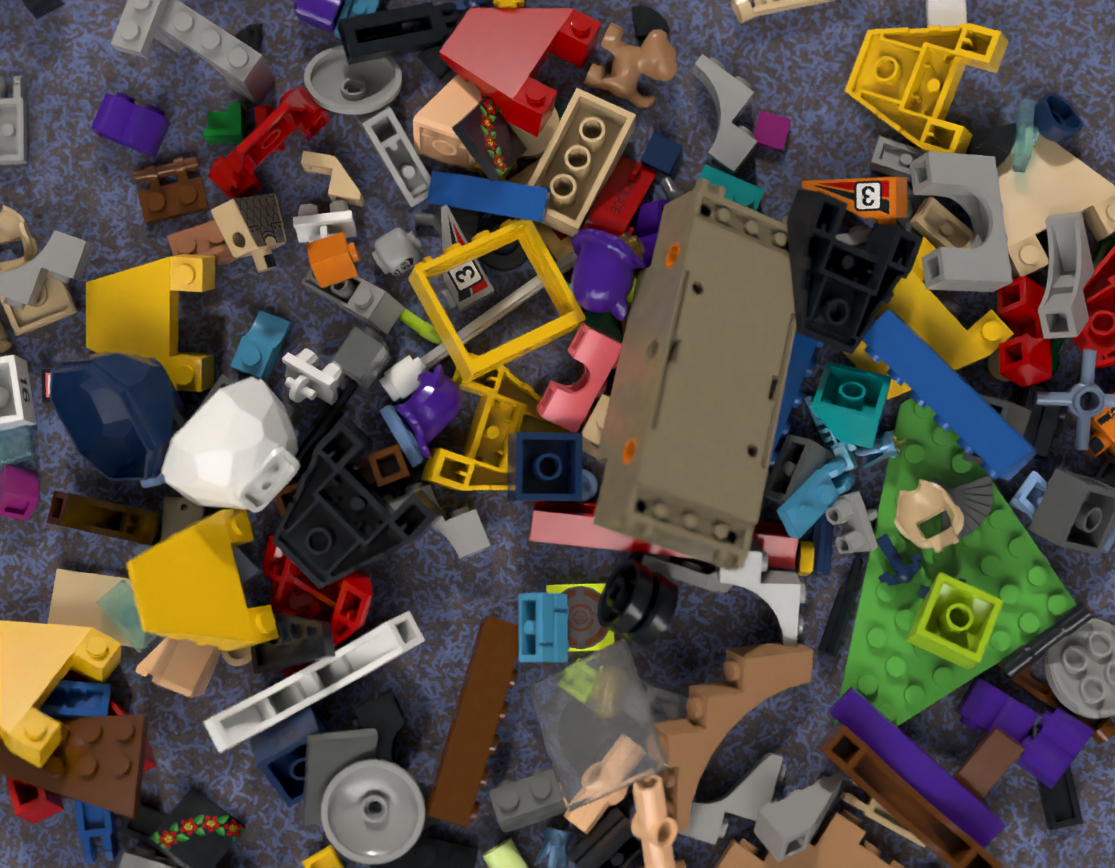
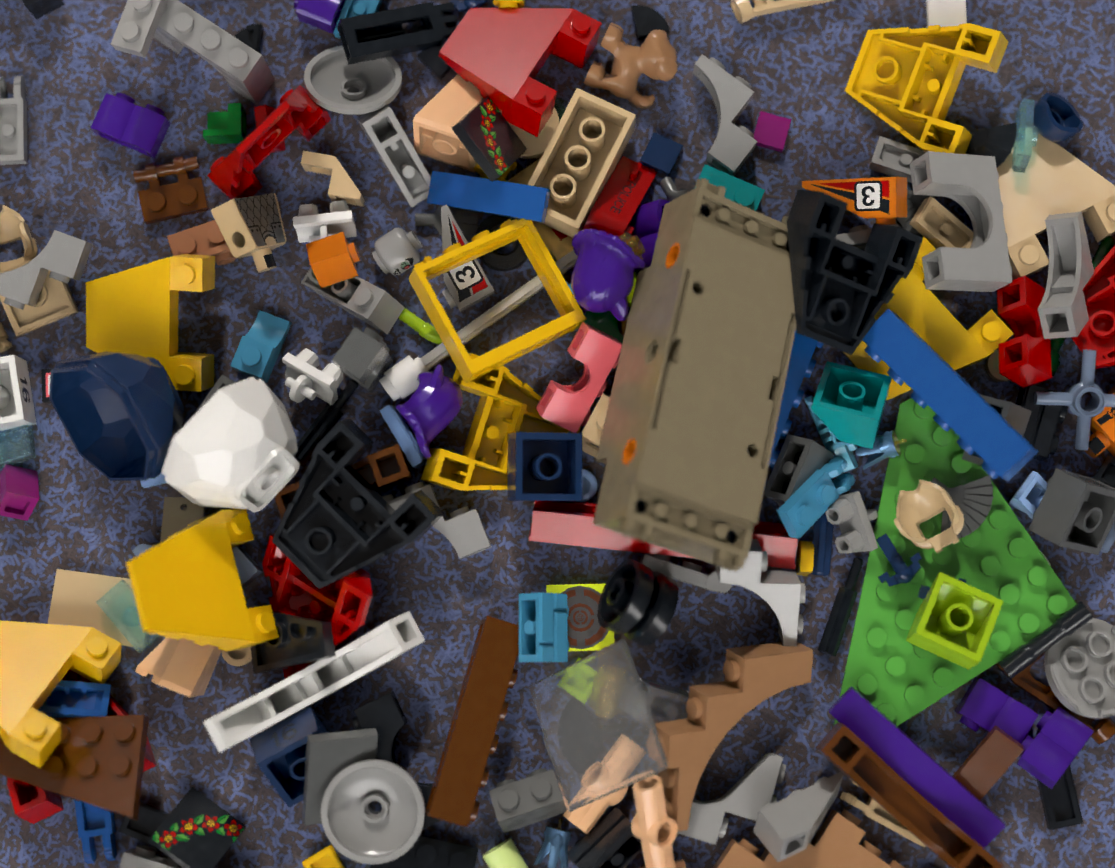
dark brown arch [46,490,159,546] -> none

